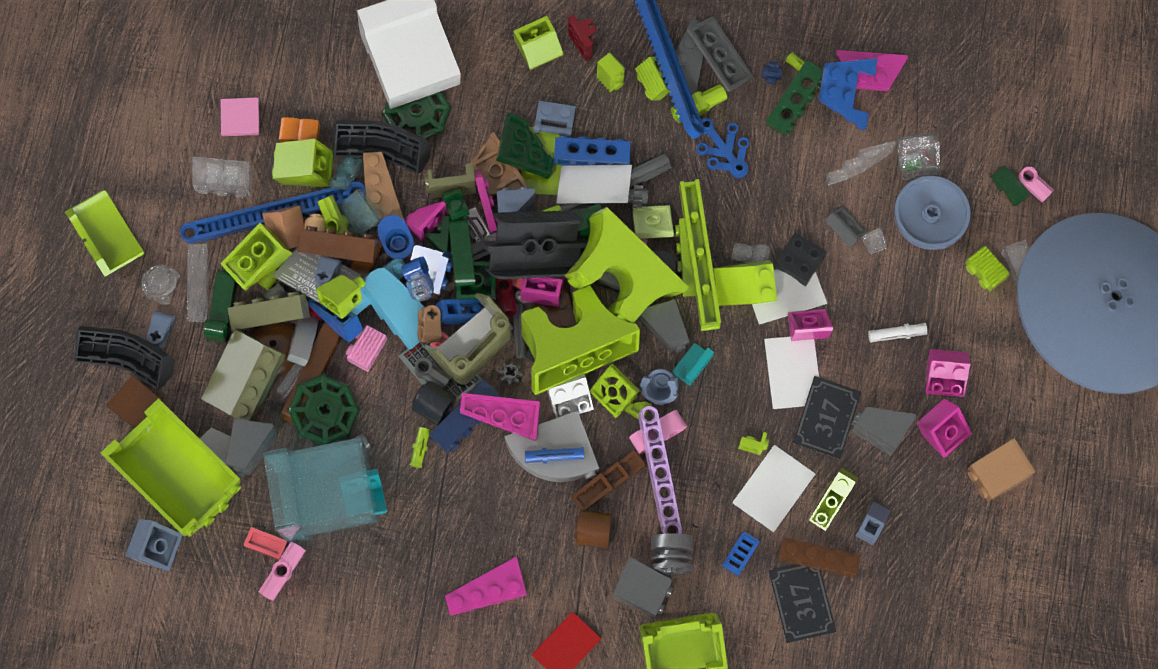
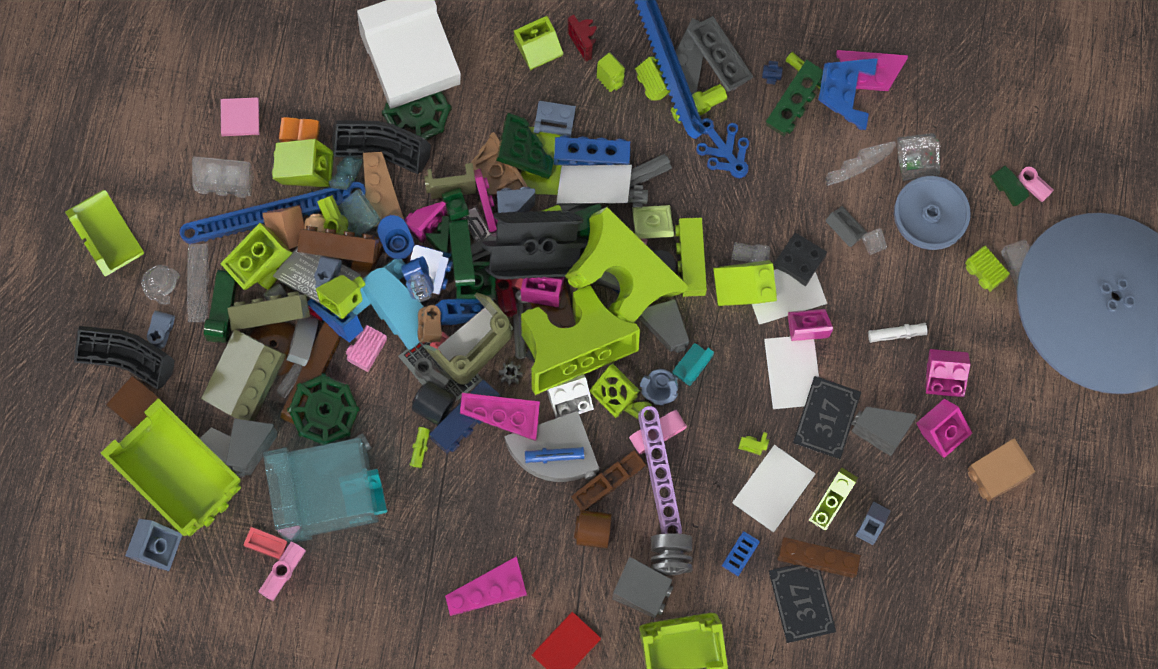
lime tile [679,179,721,331] -> none

